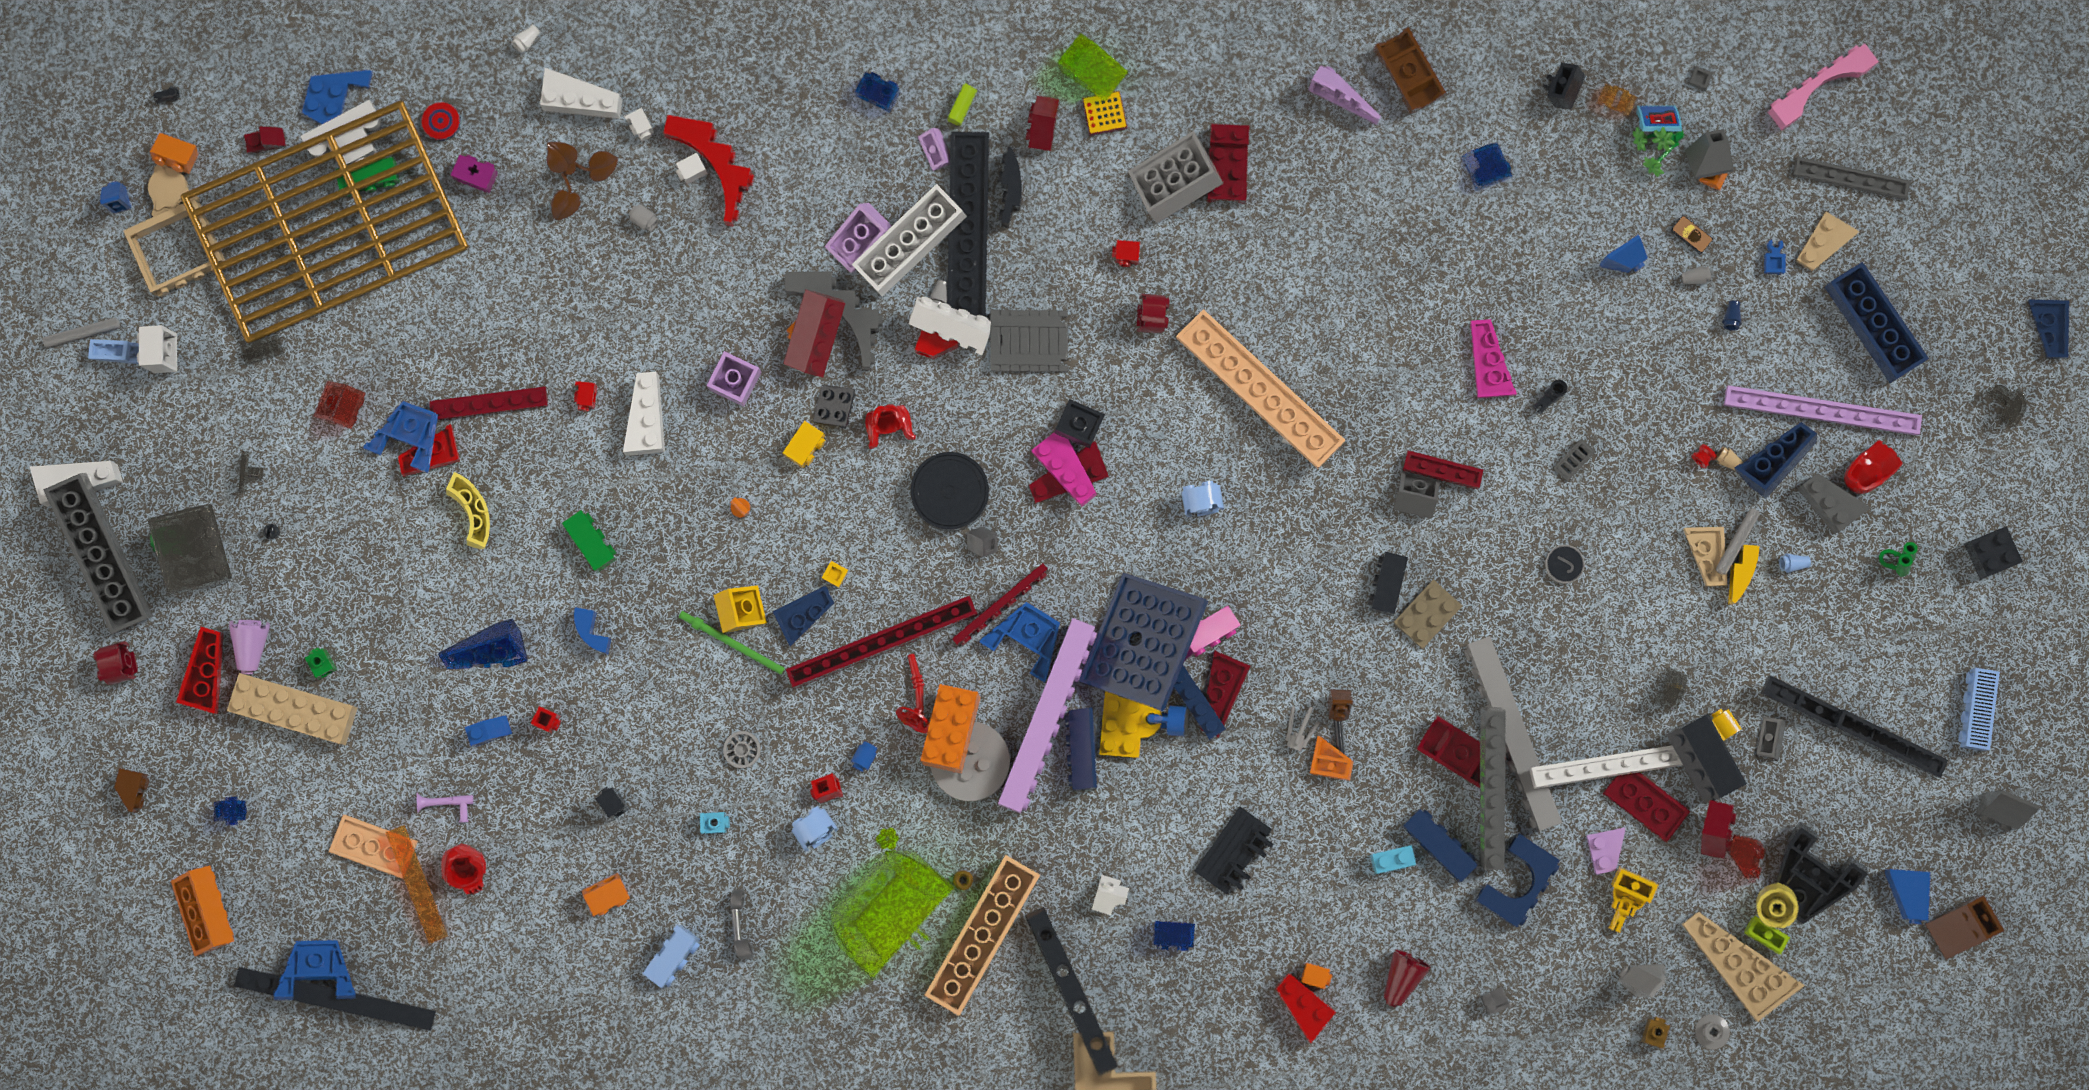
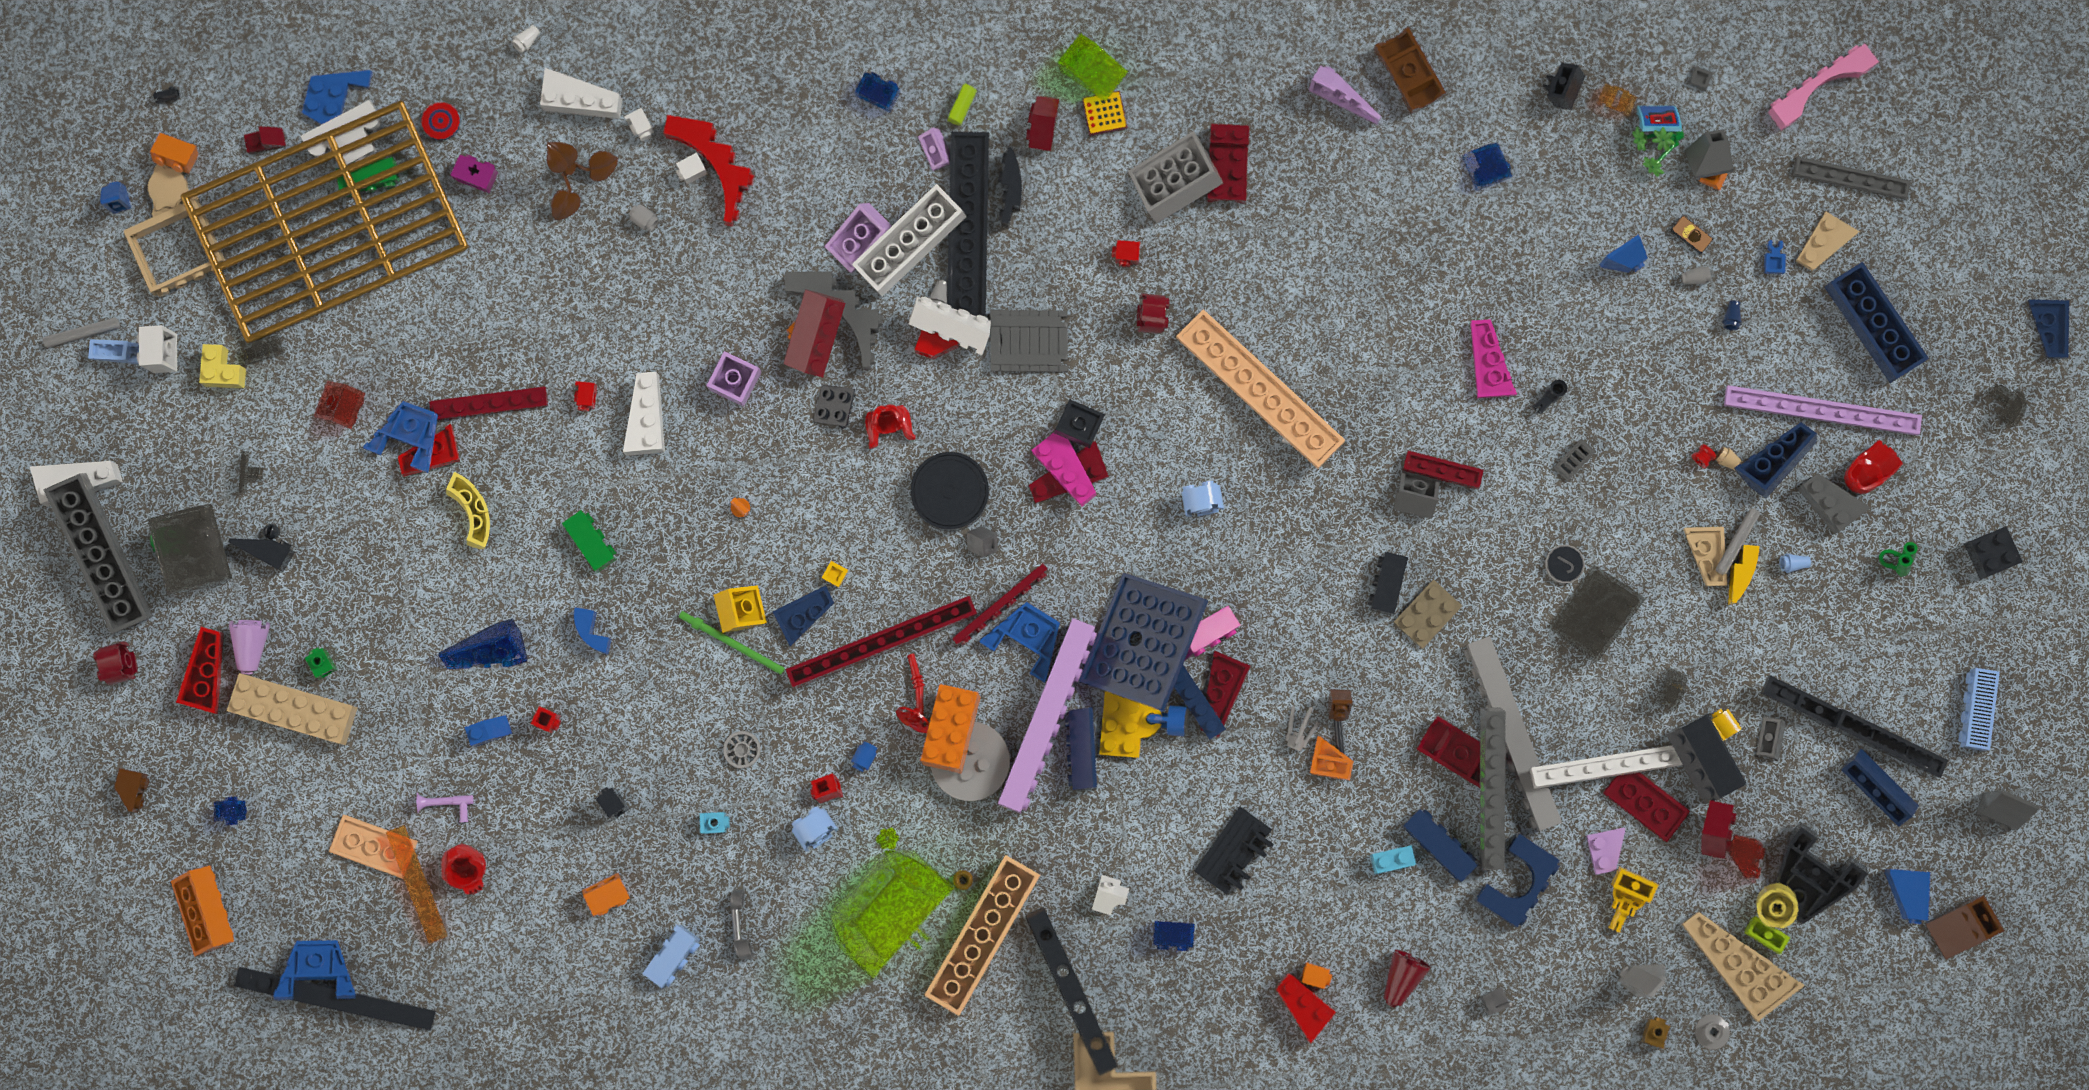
yellow brick [783,421,826,469] -> none
none -> light yellow brick [199,344,246,388]
none -> black slope [228,538,295,572]
none -> clear smoke slope [1547,565,1646,663]
none -> dark blue brick [1841,749,1919,827]

